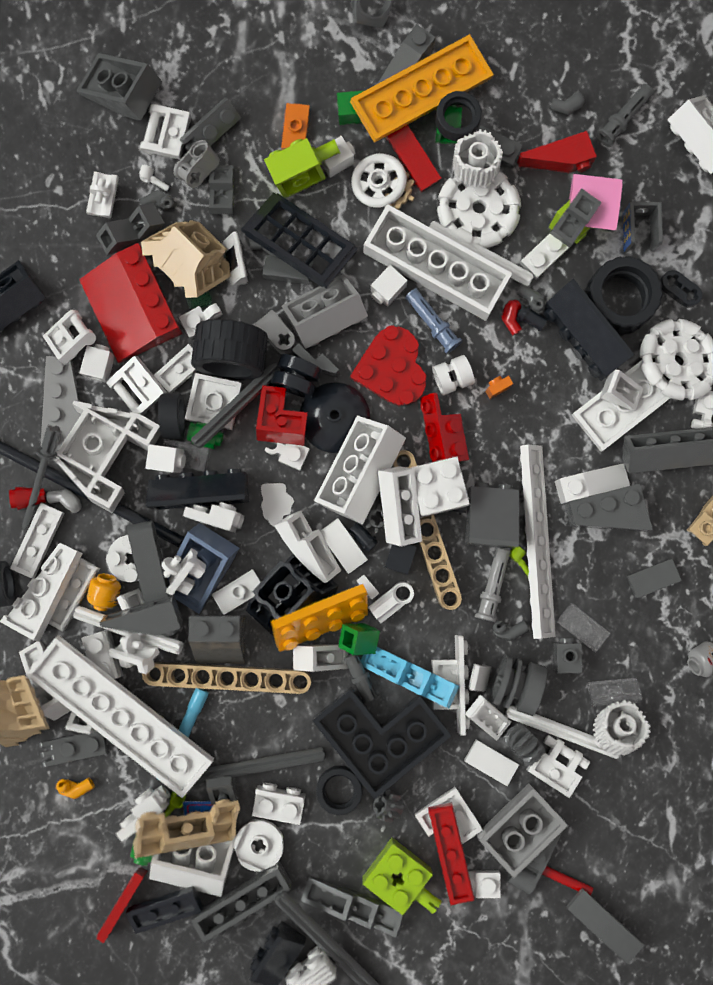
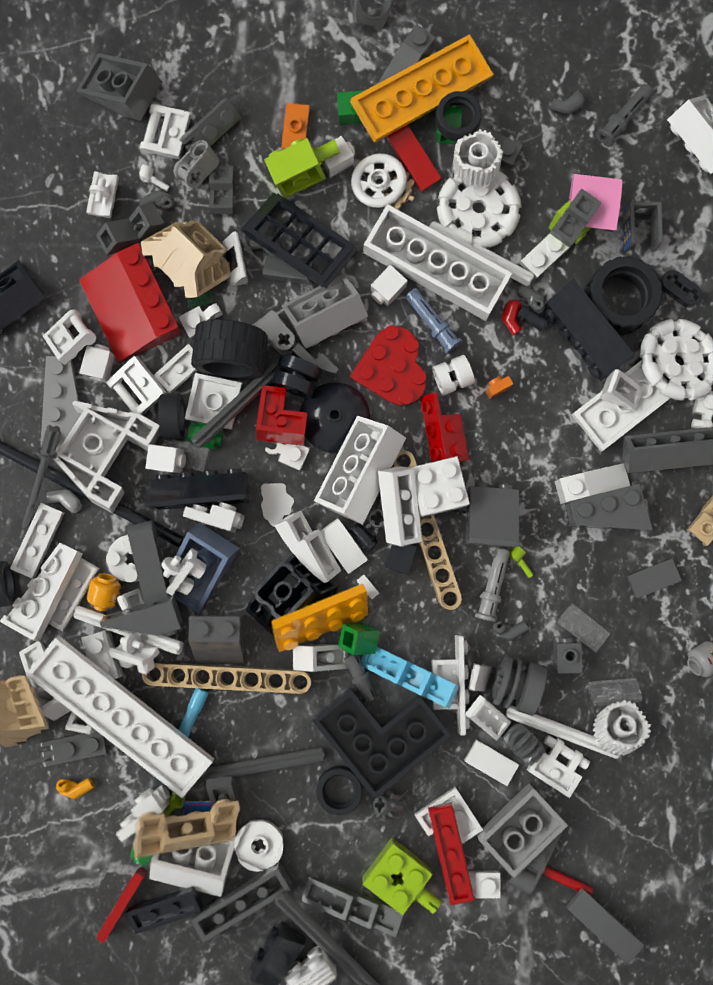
red cone [9,487,46,510] -> none
white plate [211,569,261,615] -> none
white bracket [252,783,306,825] -> none
white piece [368,581,414,623] -> none
red slope [517,131,597,173] -> none
white plate [520,445,556,639] -> none

